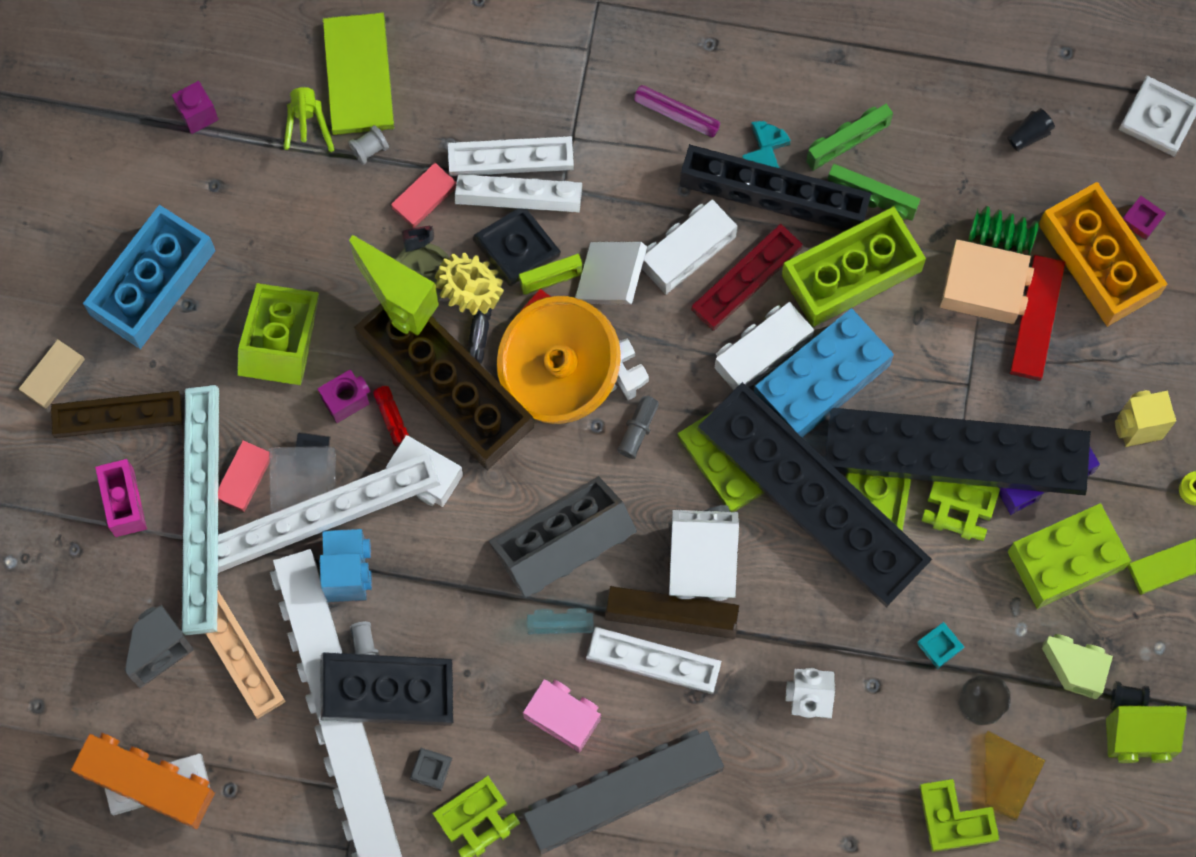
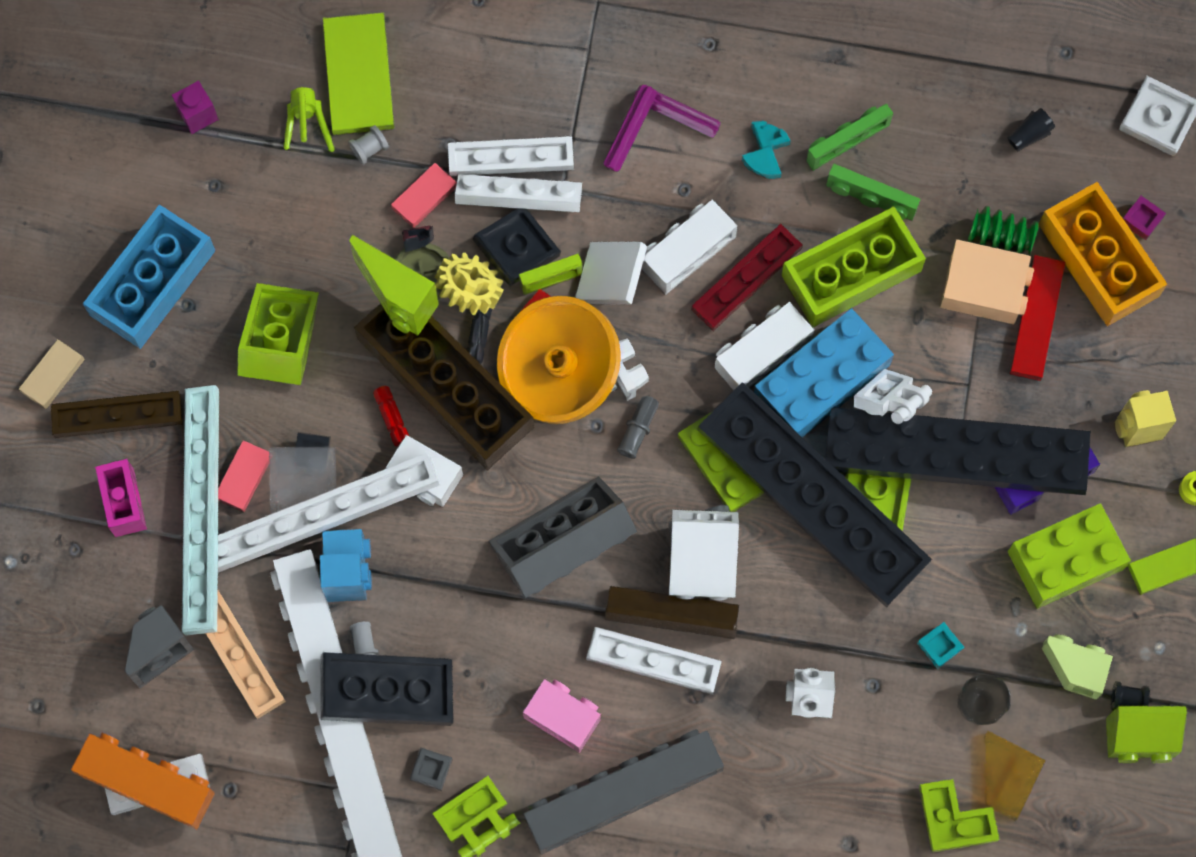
magenta brick [317,369,370,424] -> none
clear light blue plate [527,608,594,634] -> none
black brick [680,144,871,231] -> none
lime plate [921,481,1000,541] -> none
none -> magenta axle [603,85,657,172]
none -> white plate [854,369,932,424]

